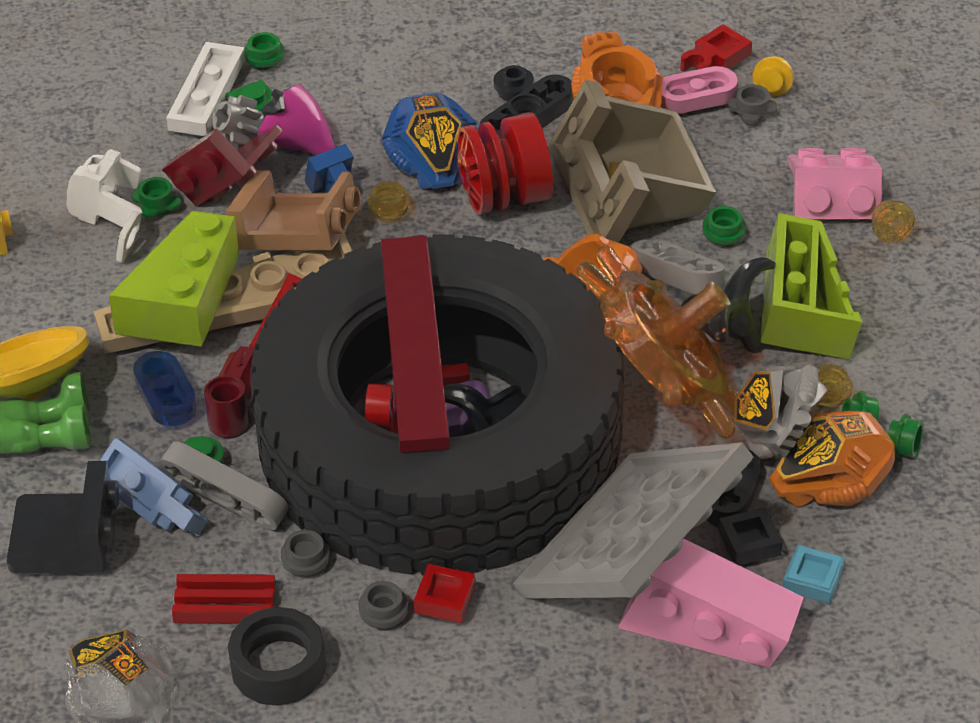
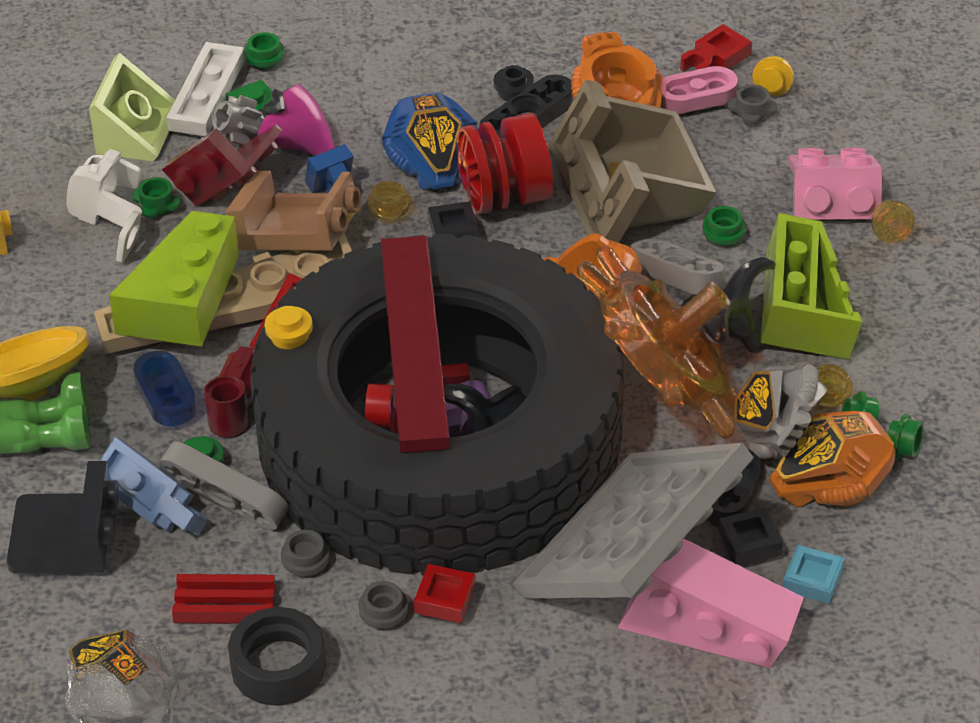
none -> yellowish green slope [89,53,175,161]
none -> yellow plate [264,306,313,349]
none -> black plate [428,201,479,238]

